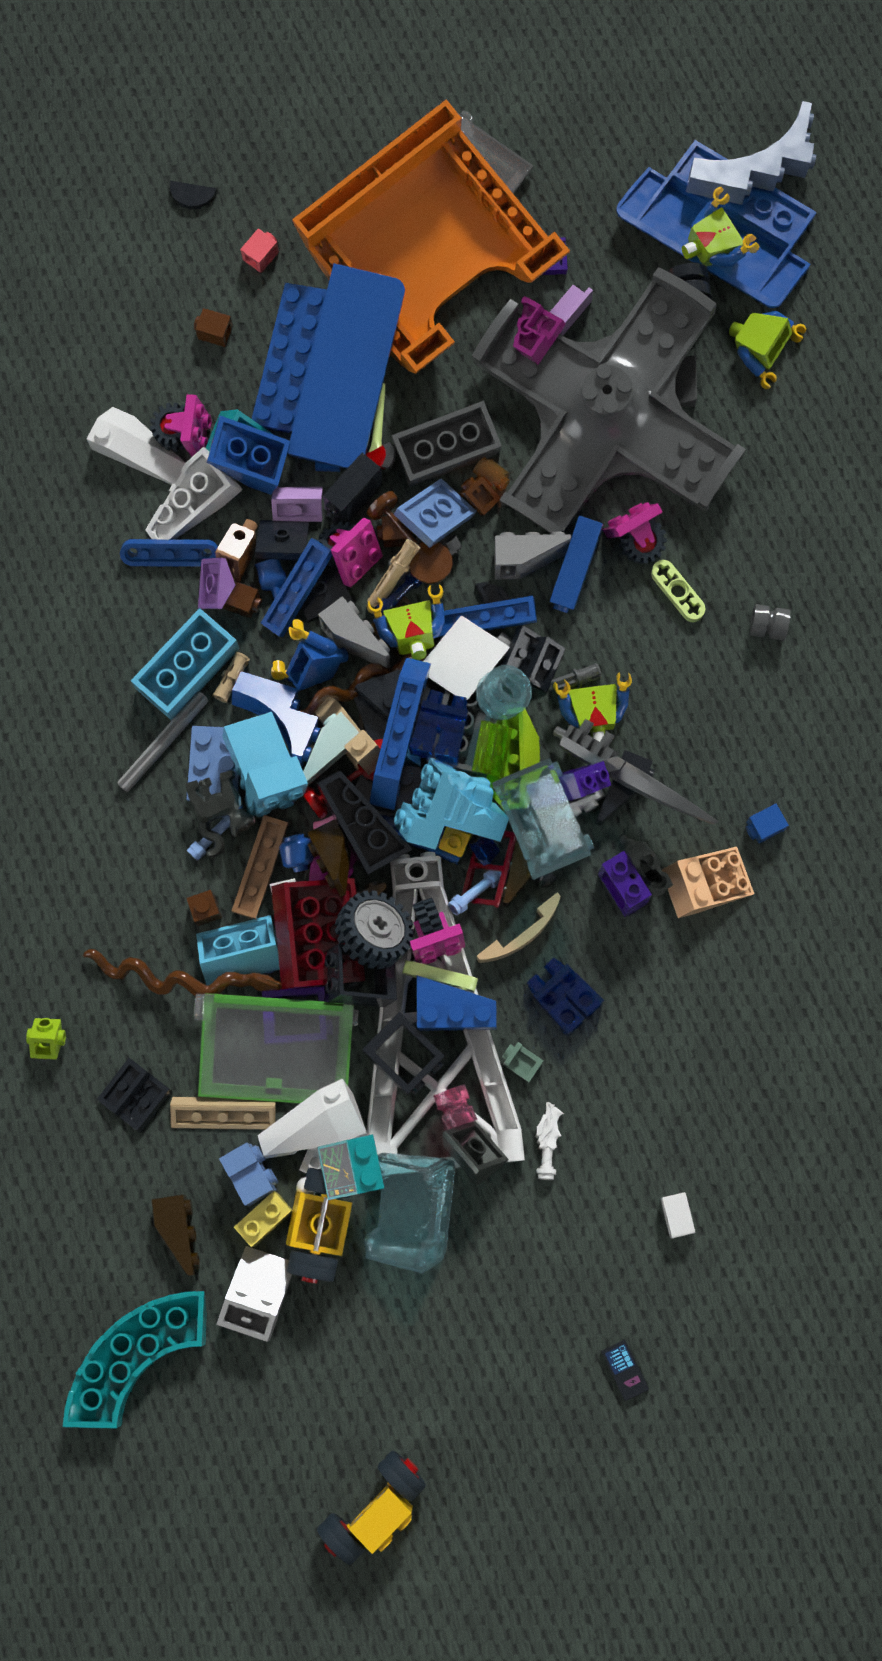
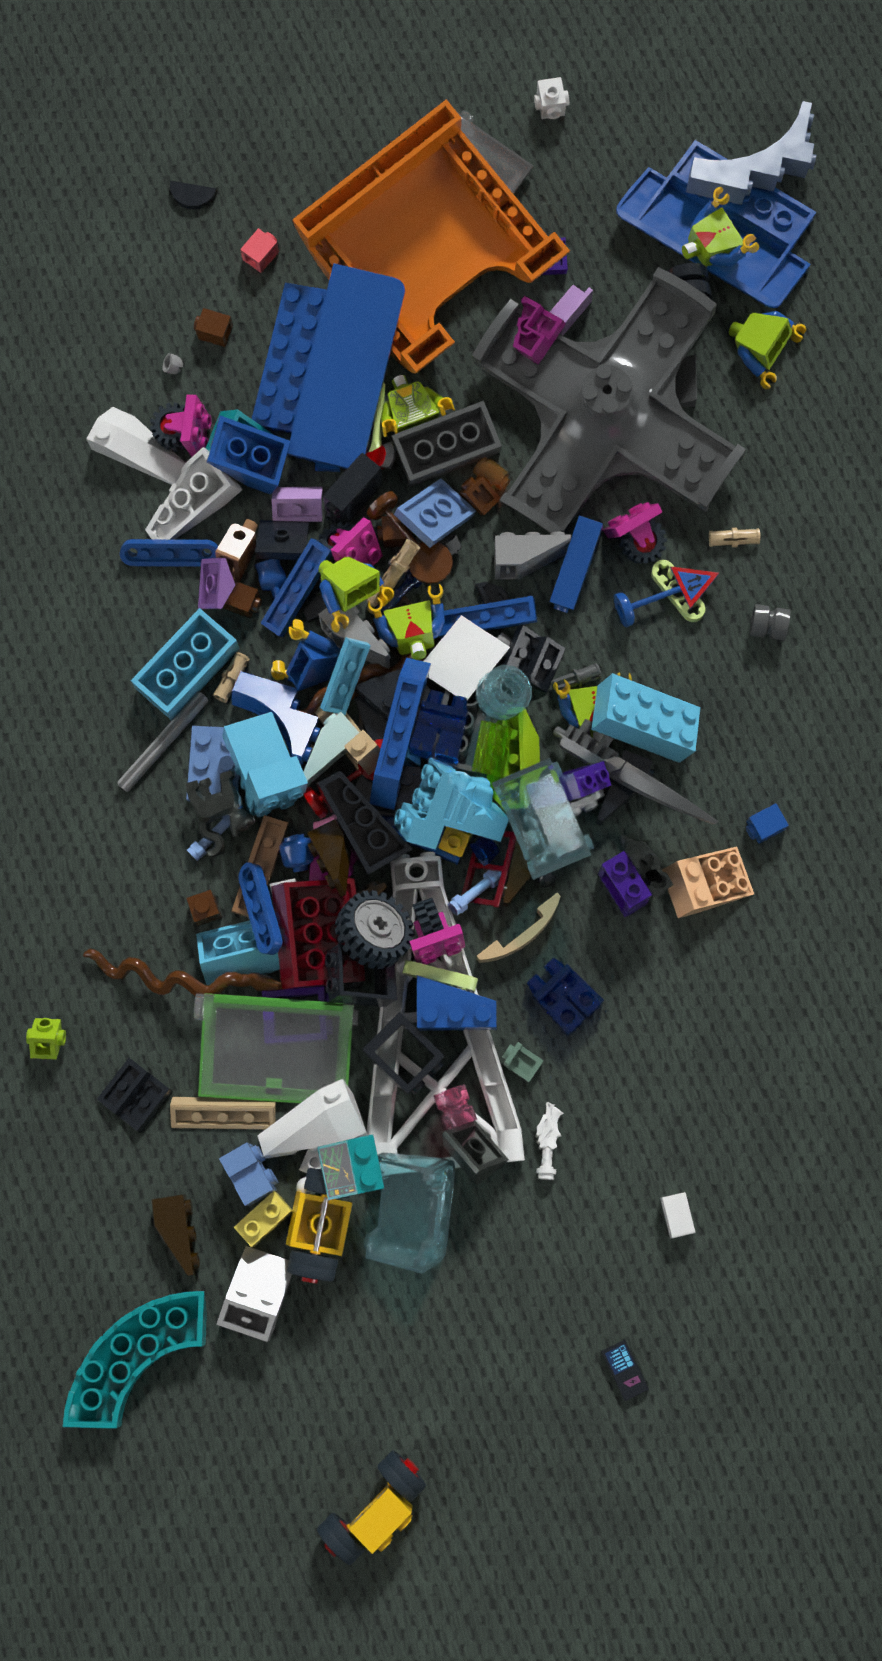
none -> light grey hinge [163,353,183,375]
none -> blue plate [239,862,283,955]
none -> lime torso [318,557,394,633]
none -> medium azure tile [320,637,371,715]
none -> lime torso [380,375,455,437]
none -> white brick [534,77,569,119]
none -> medium azure brick [591,673,700,763]
none -> blue piece [613,566,719,627]
none -> tan pin [709,528,760,547]

